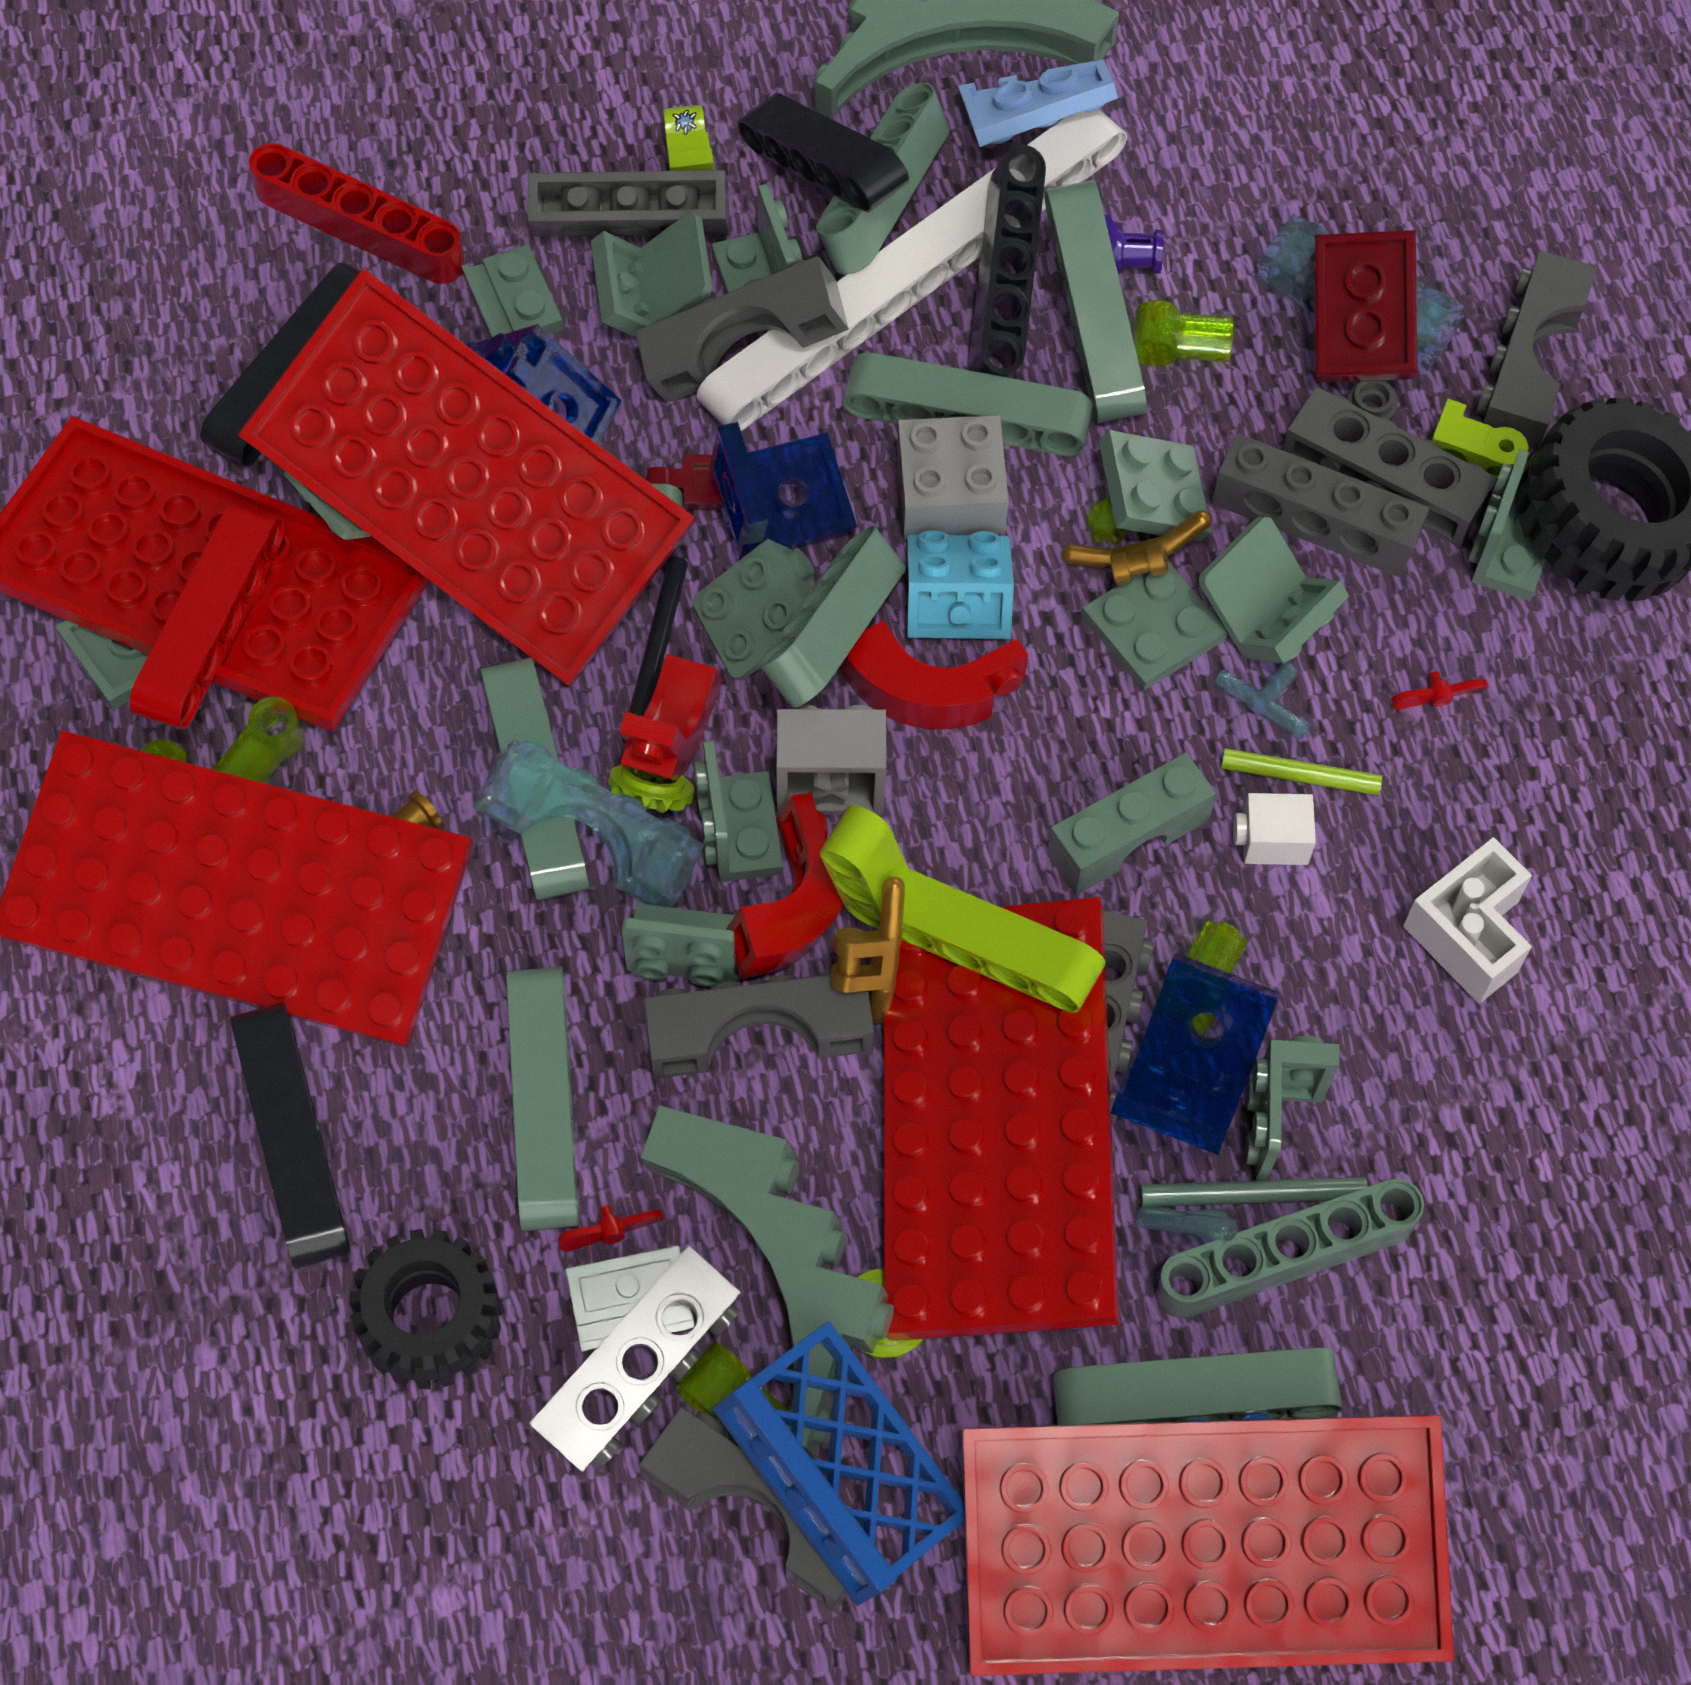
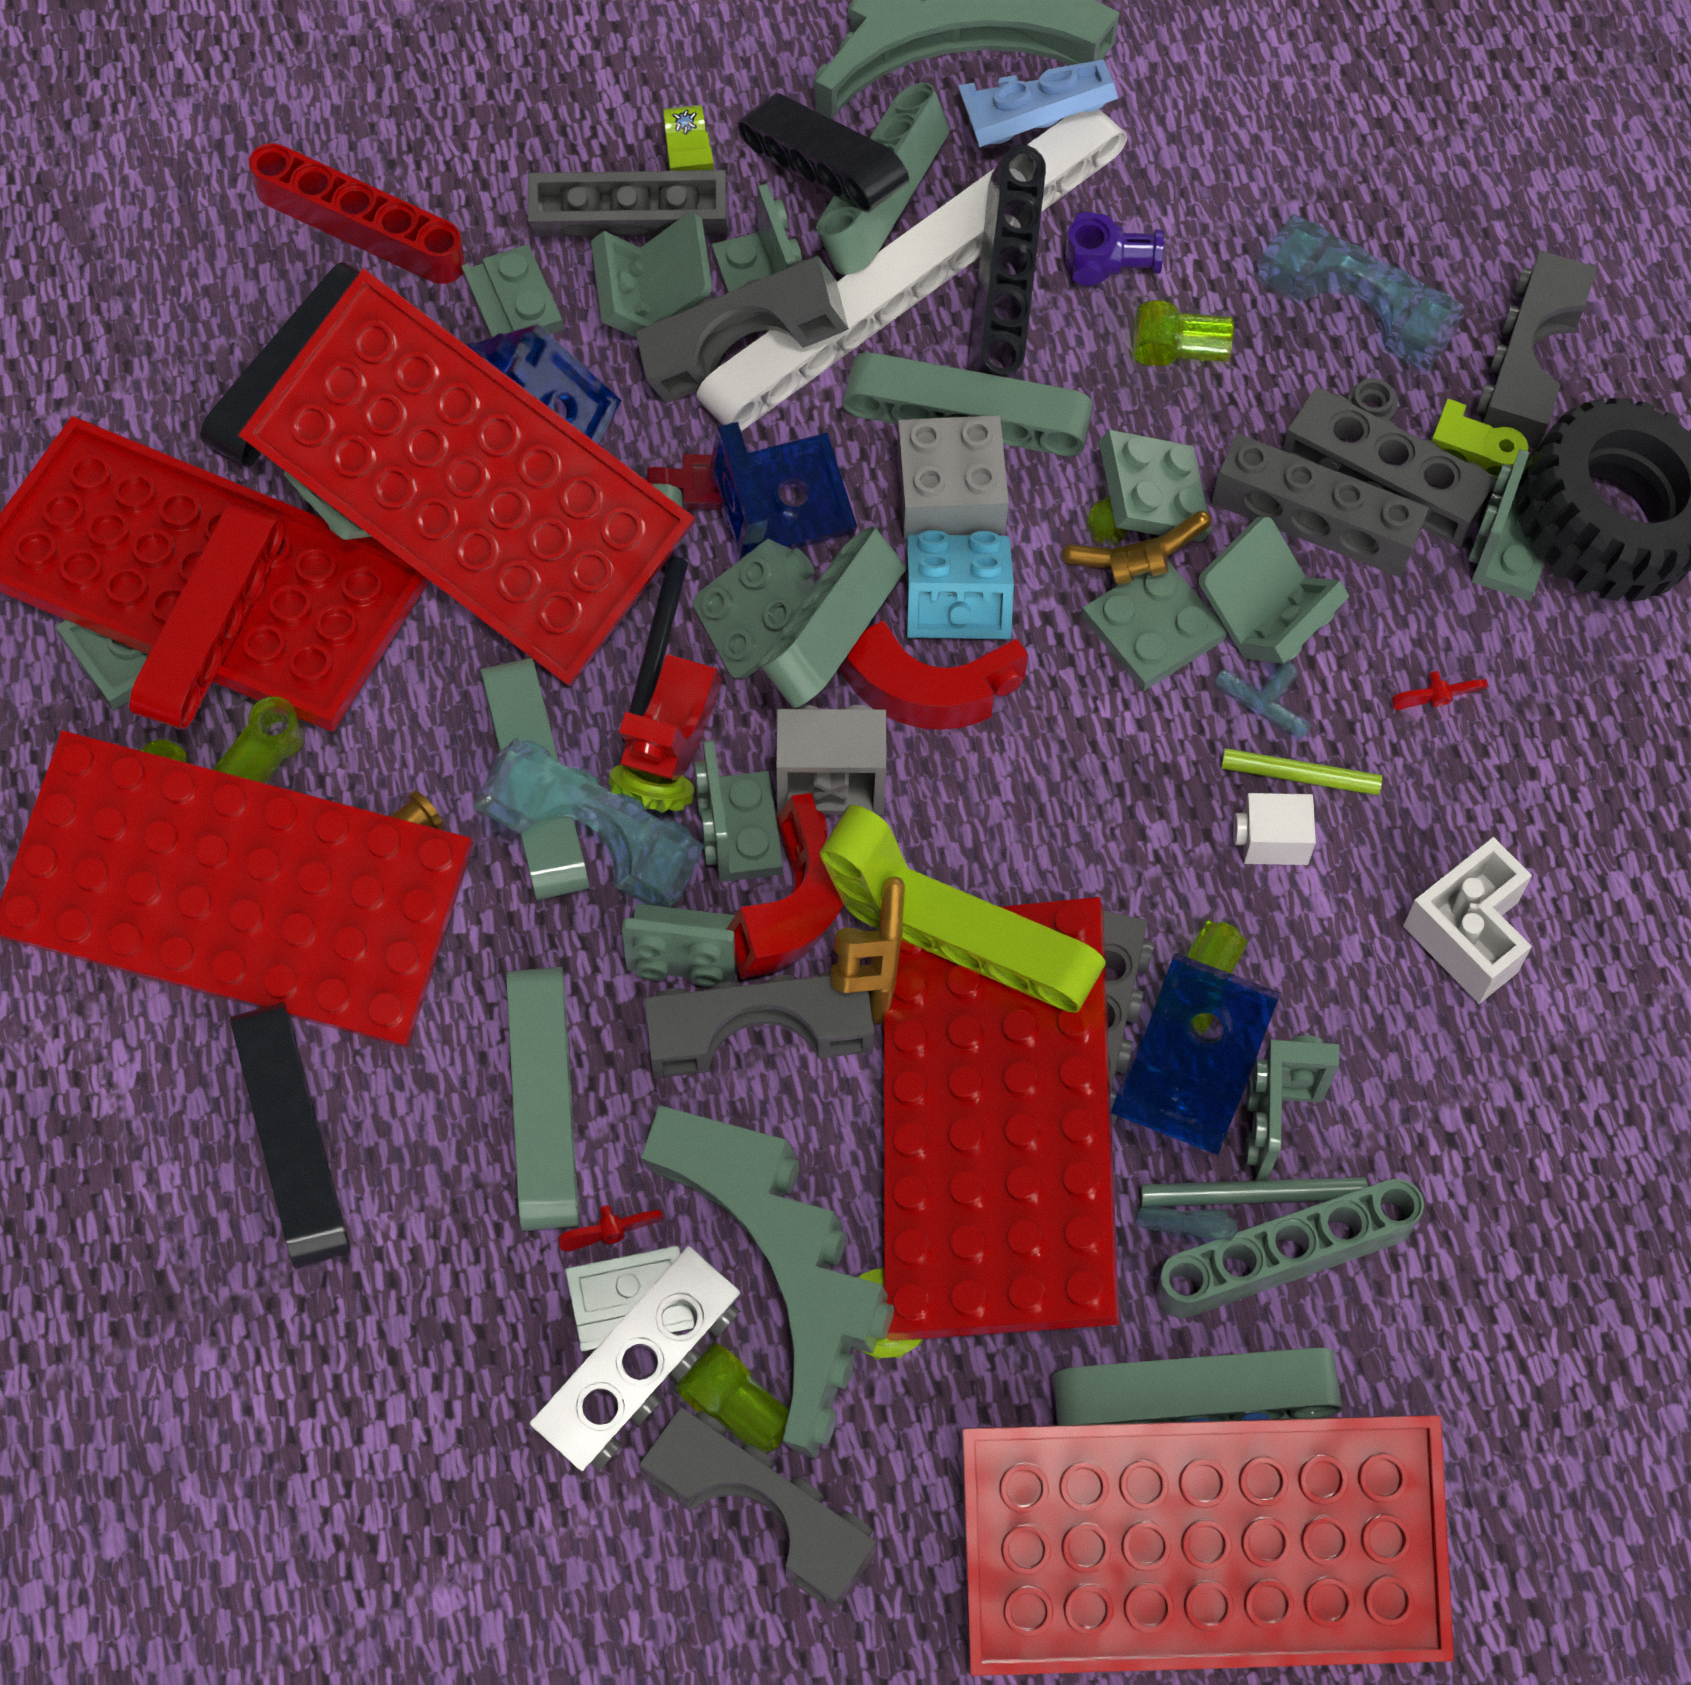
black tyre [349,1229,502,1389] -> none
blue fence [713,1321,965,1606] -> none
sand green beam [1044,180,1147,424] -> none
sand green arch [1047,752,1217,895] -> none
dark red tile [1315,230,1418,383] -> none

